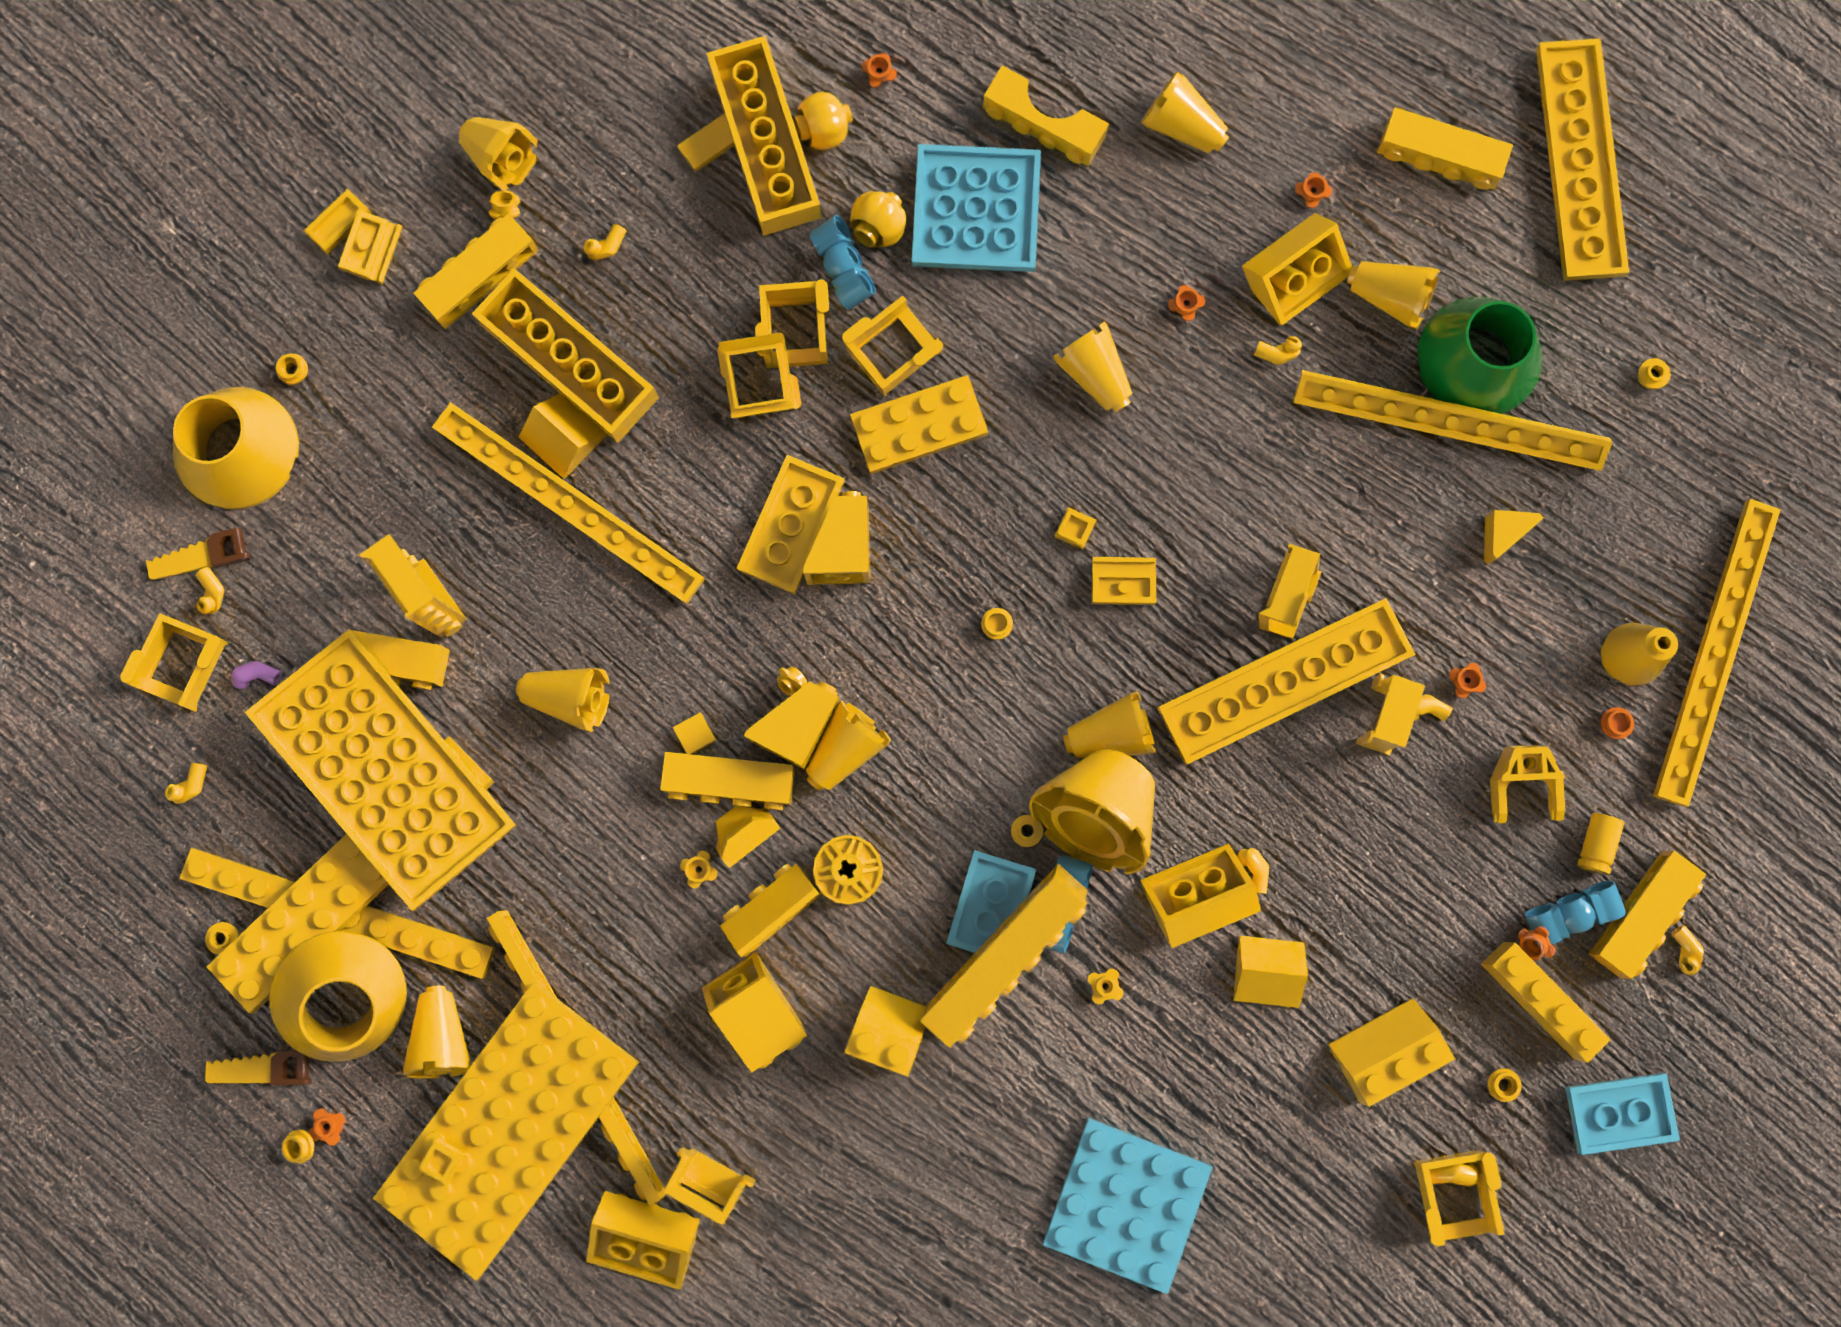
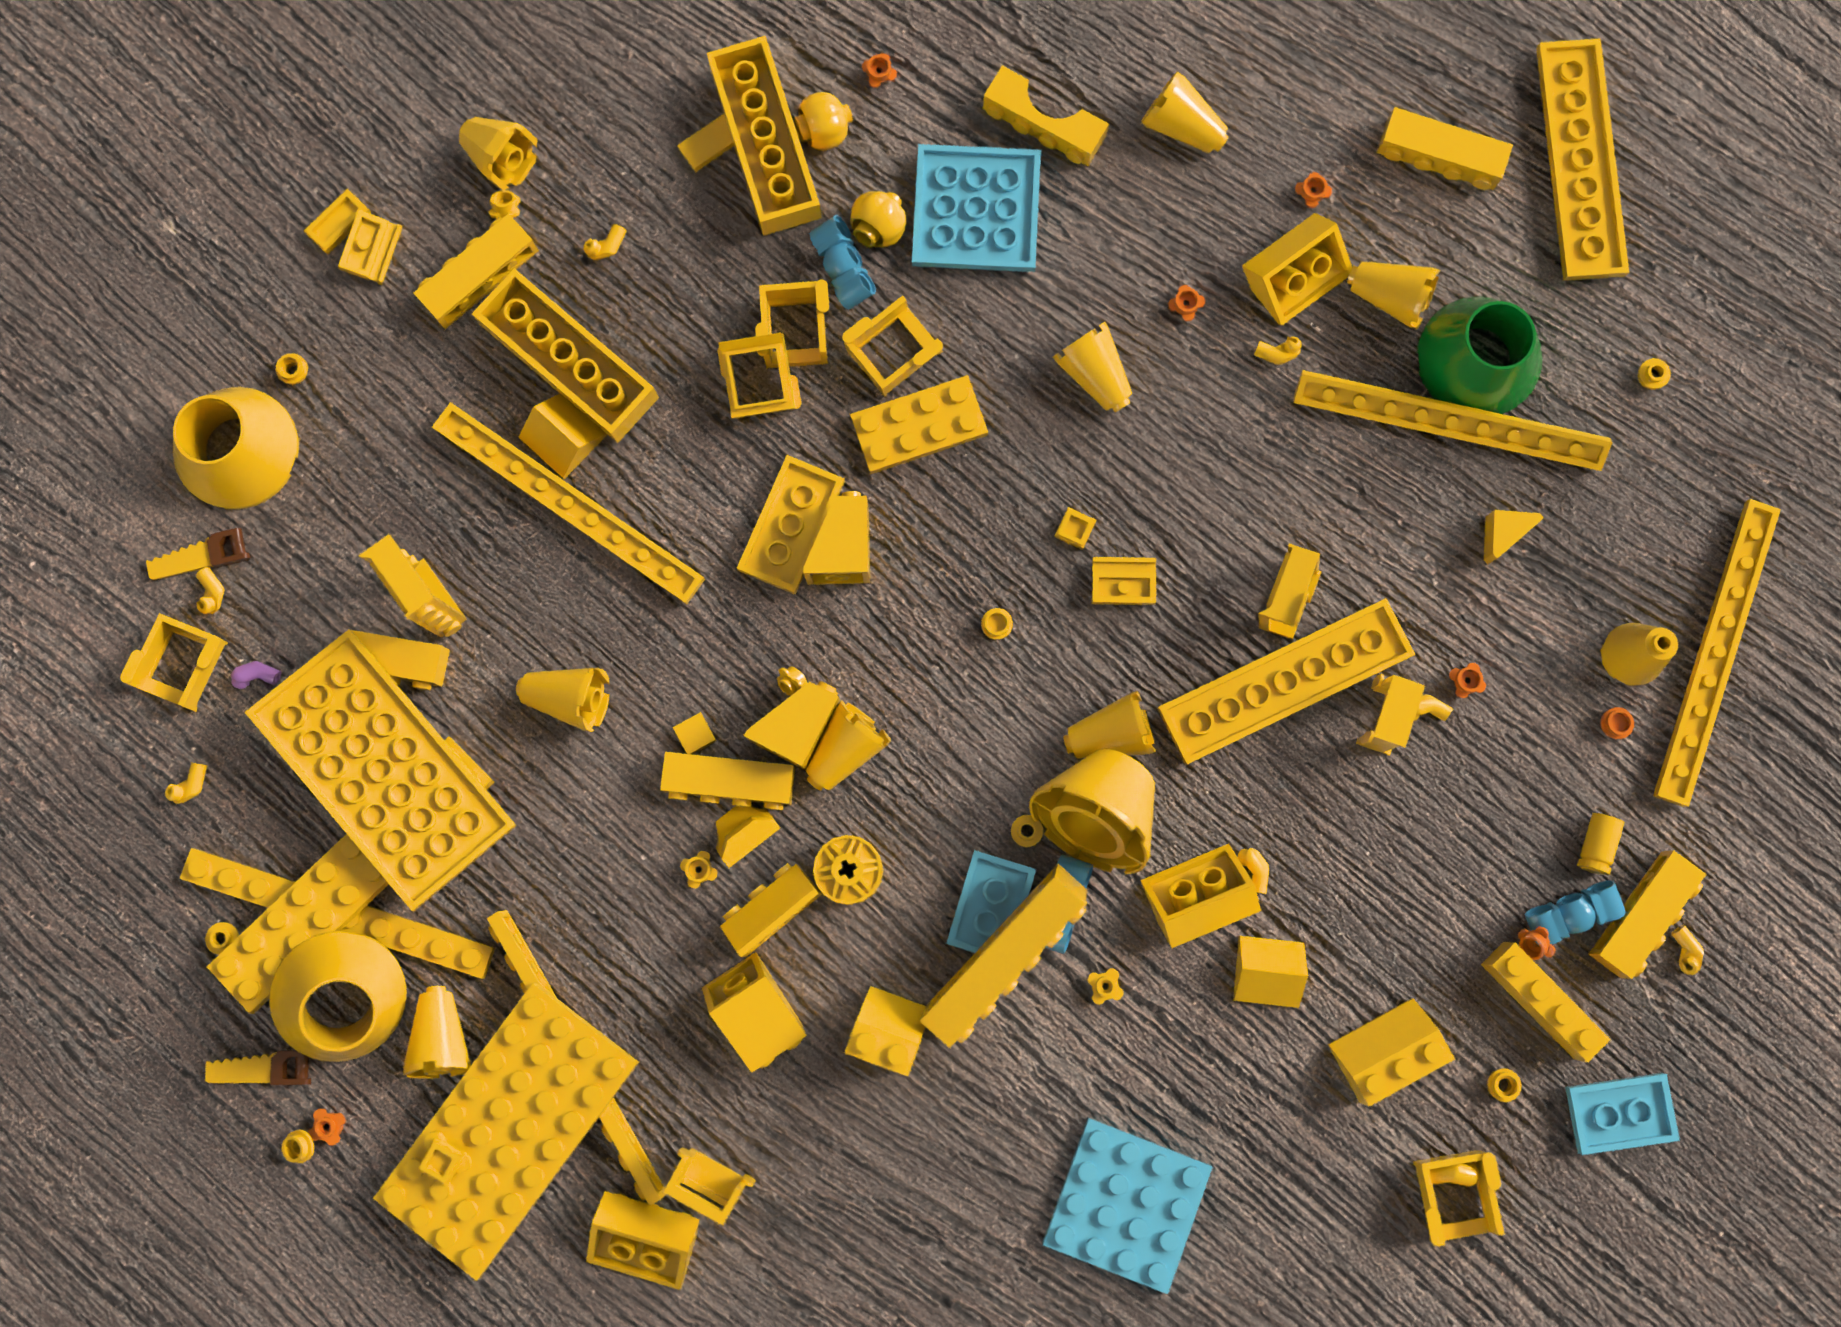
yellow piece [1490,745,1565,823] -> none

